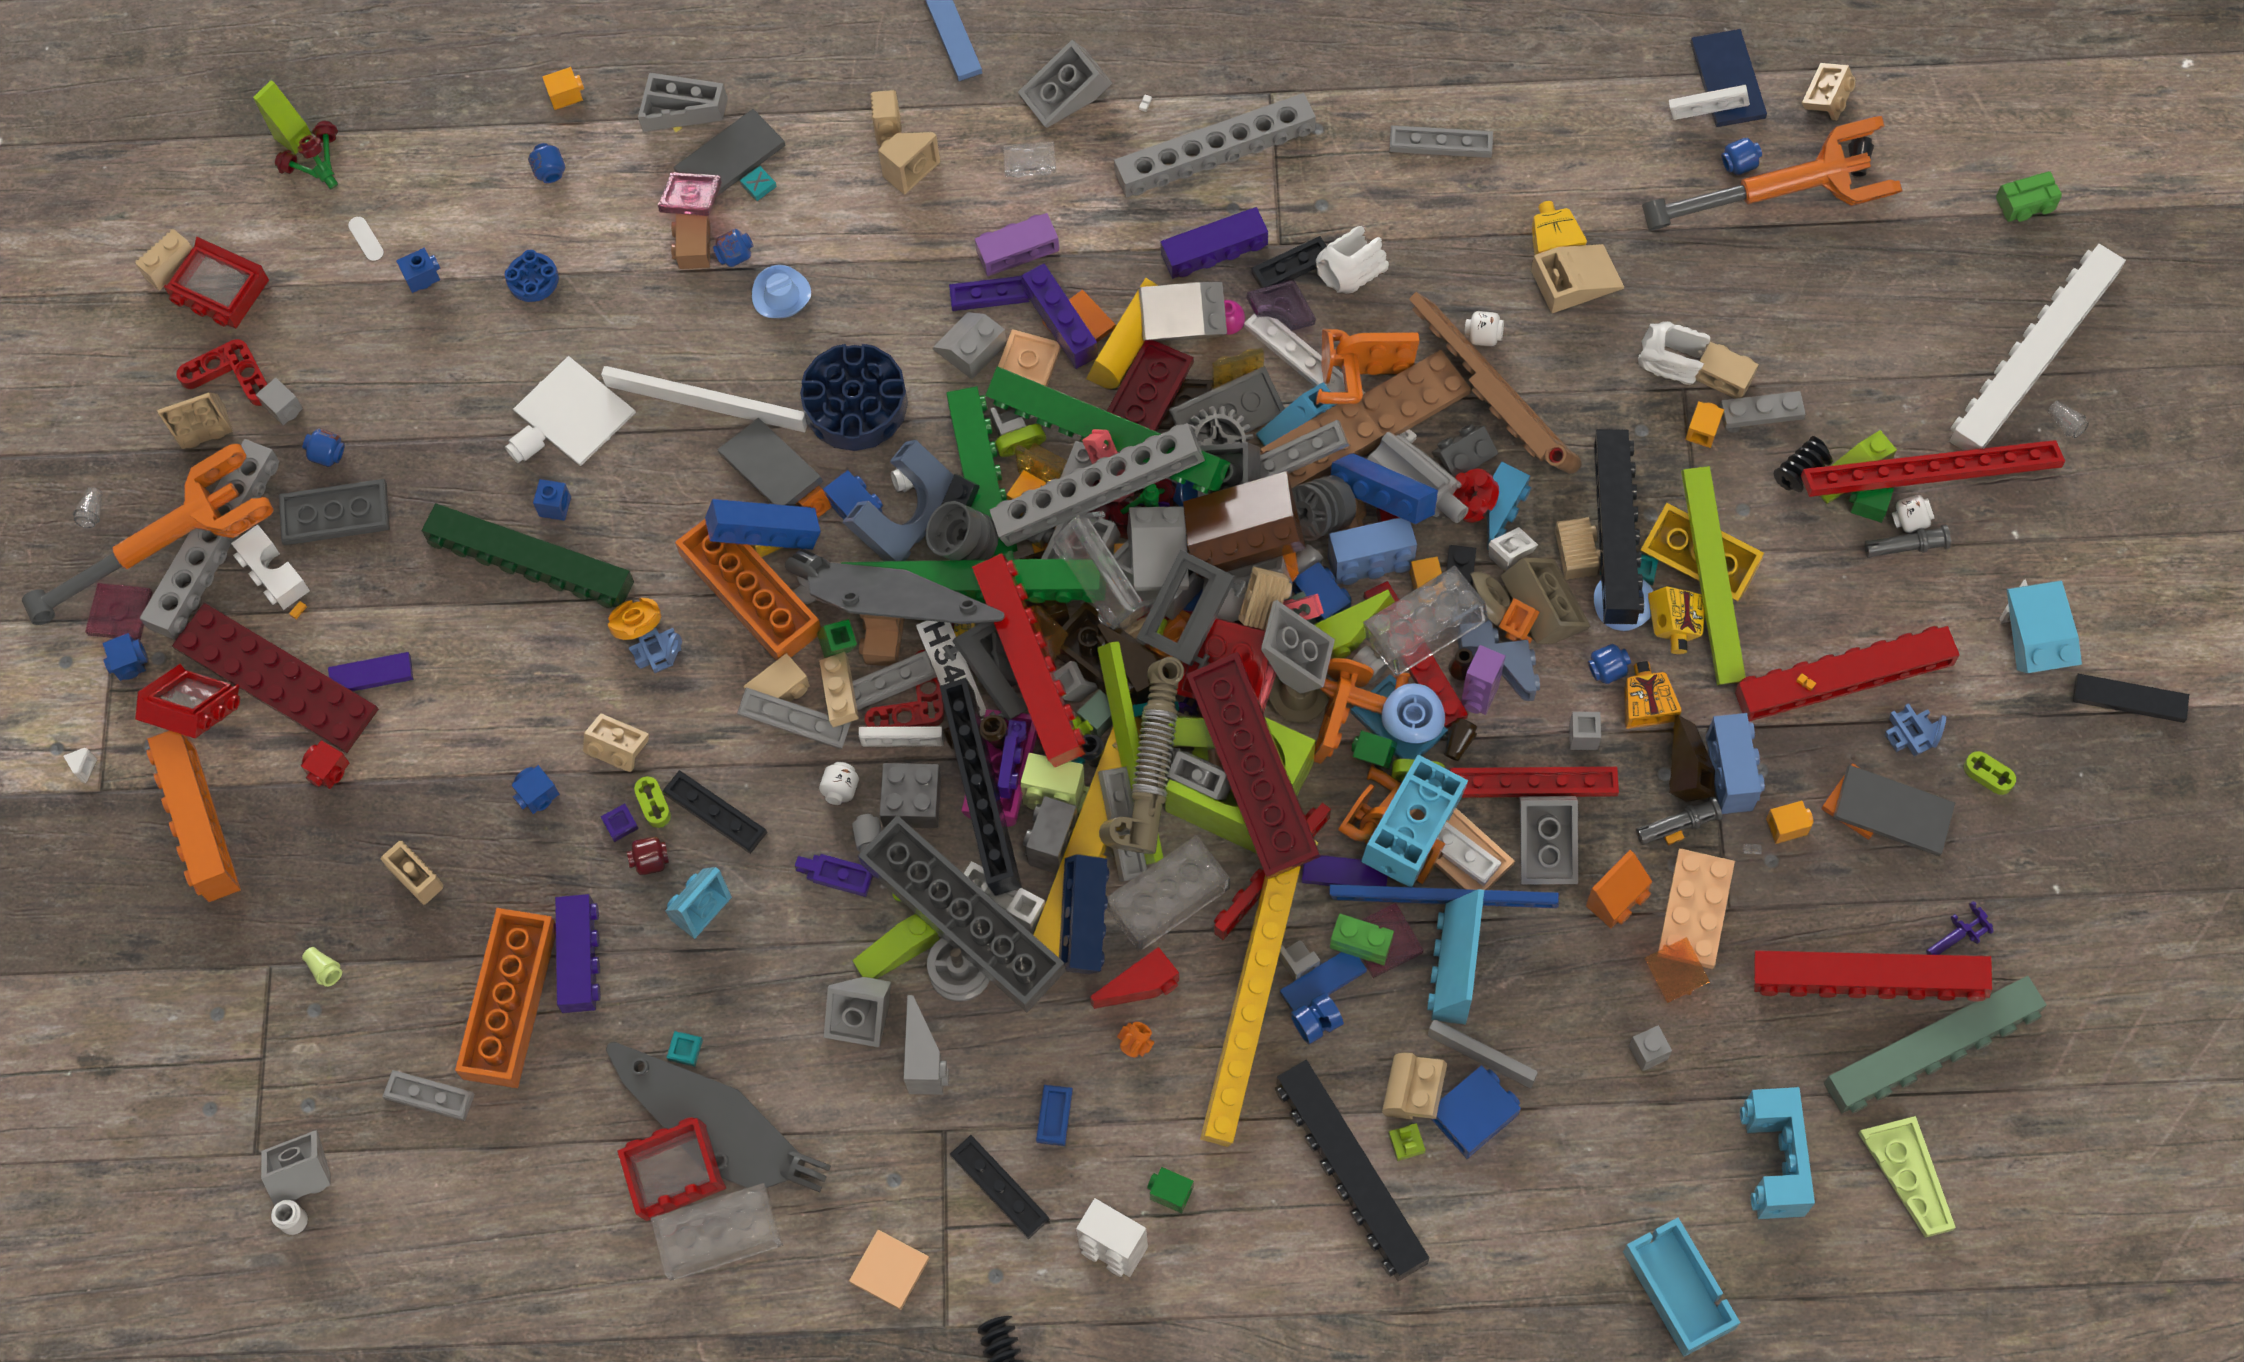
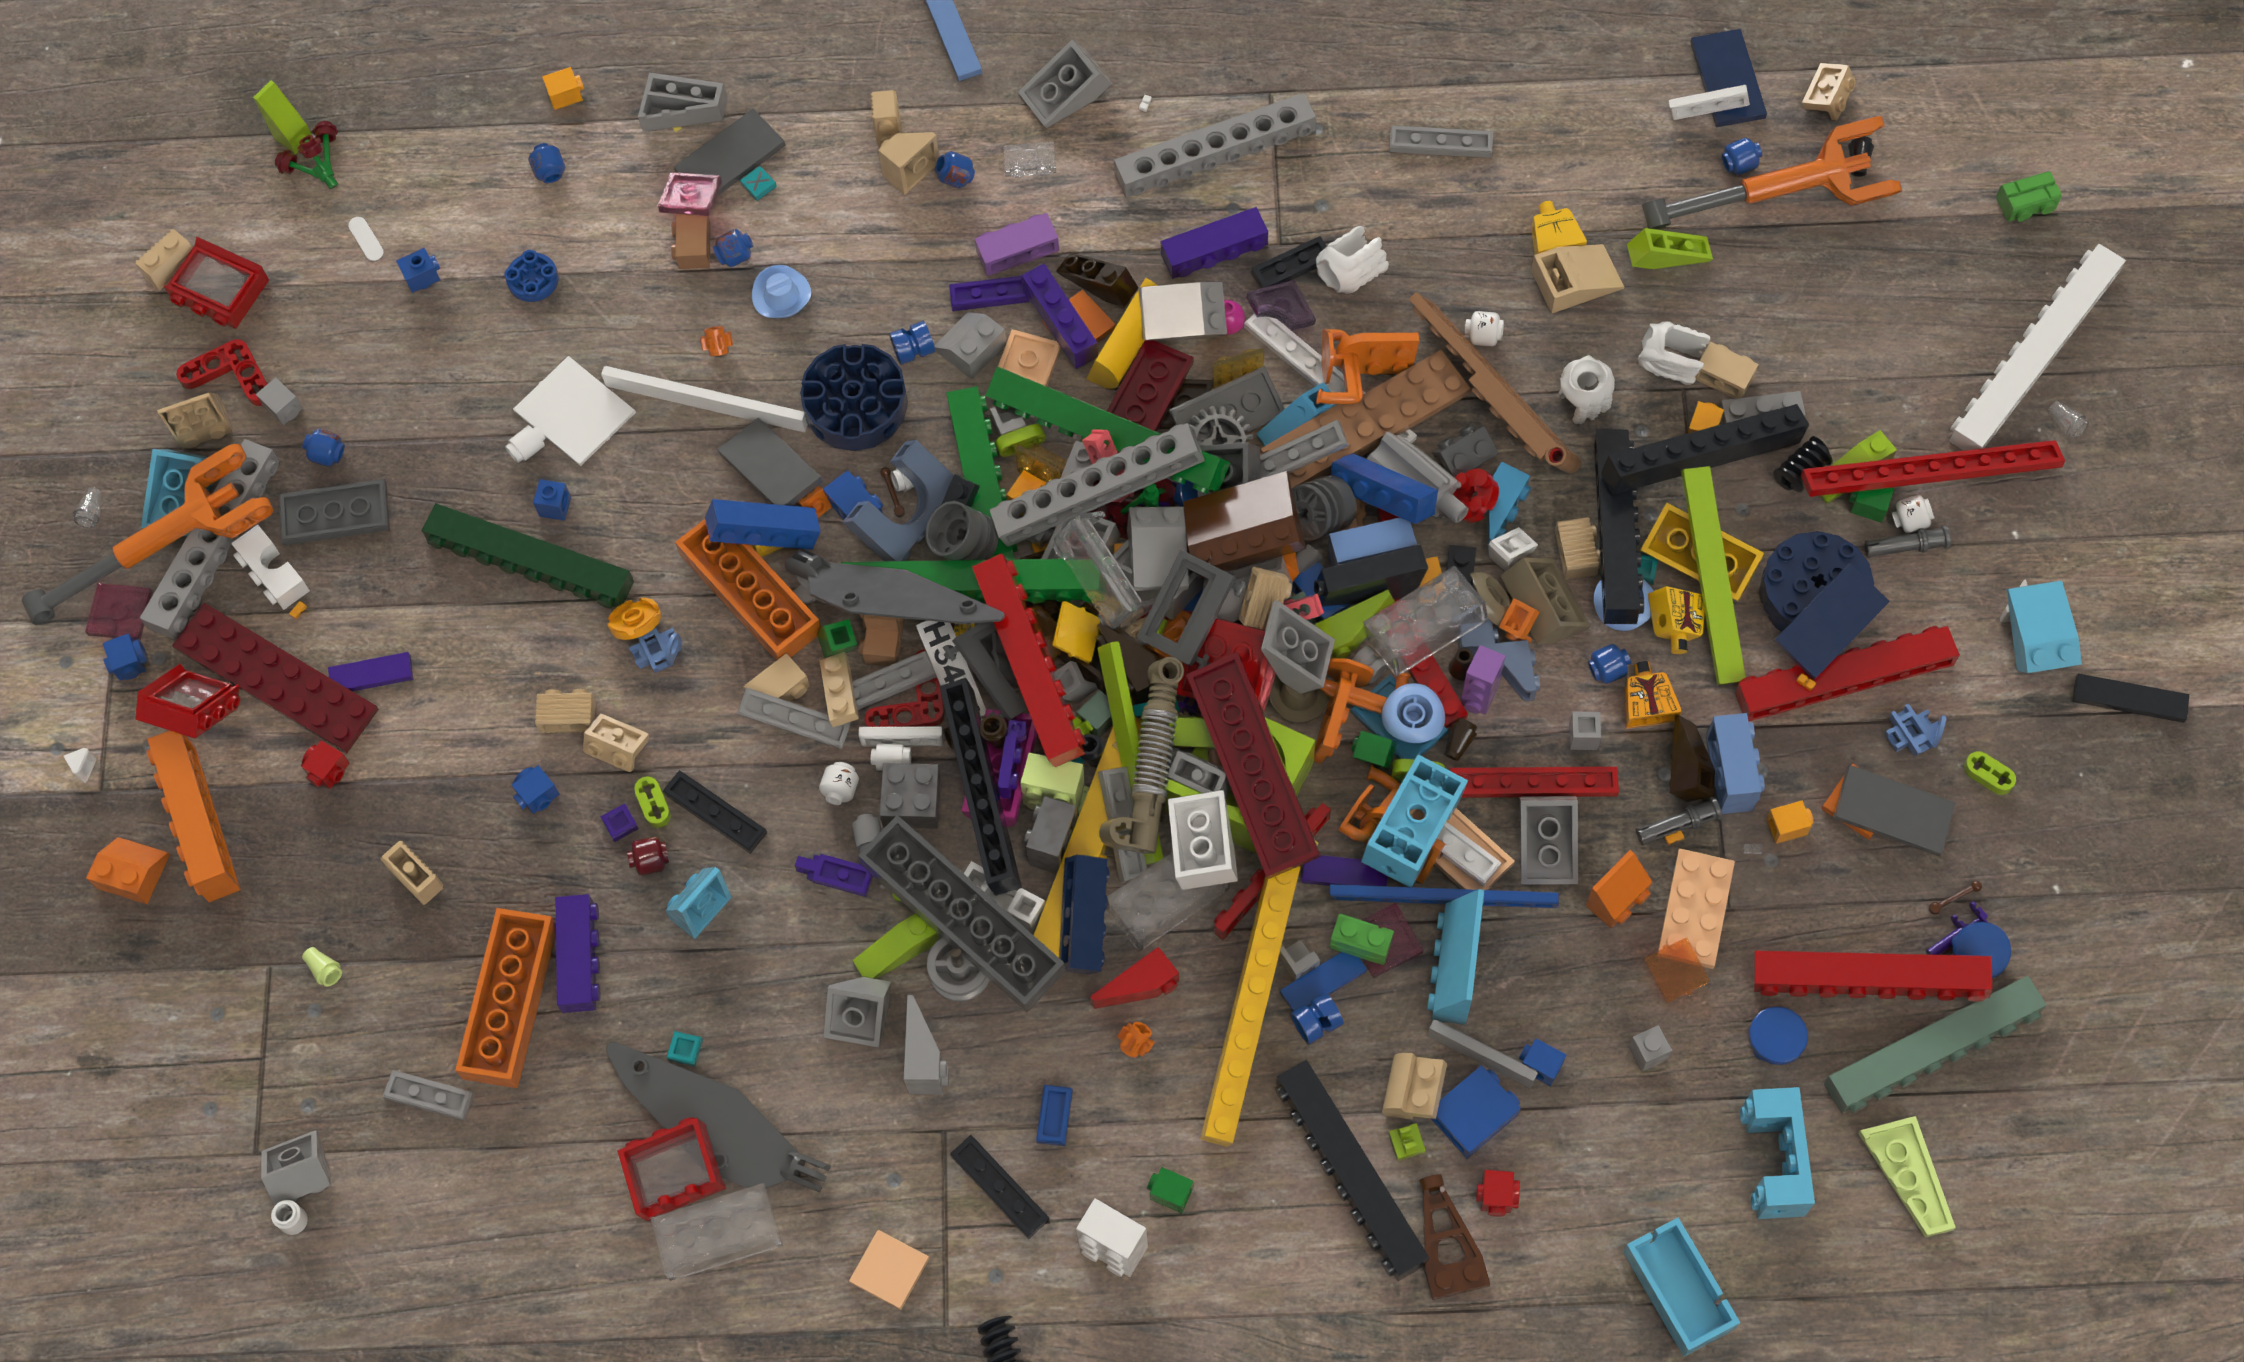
none -> orange slope [86,837,170,904]
none -> medium azure slope [141,449,212,536]
none -> tan brick [535,689,596,733]
none -> orange gear [700,326,733,356]
none -> white brick [871,743,912,771]
none -> reddish brown hinge [880,467,905,517]
none -> blue wheel [889,320,935,365]
none -> blue head [935,151,975,189]
none -> yellow piece [1052,601,1101,663]
none -> dark brown slope [1056,252,1139,307]
none -> white slope [1168,790,1238,890]
none -> black slope [1314,545,1428,607]
none -> reddish brown plate [1419,1174,1490,1300]
none -> red brick [1476,1170,1520,1217]
none -> blue brick [1519,1038,1566,1087]
none -> white piece [1558,355,1615,424]
none -> black brick [1601,404,1809,495]
none -> lime slope [1627,228,1713,269]
none -> blue tile [1748,1007,1808,1065]
none -> dark blue brick [1759,531,1874,632]
none -> dark blue tile [1773,563,1890,680]
none -> reddish brown hinge [1929,881,1982,914]
none -> blue tile [1951,922,2011,978]

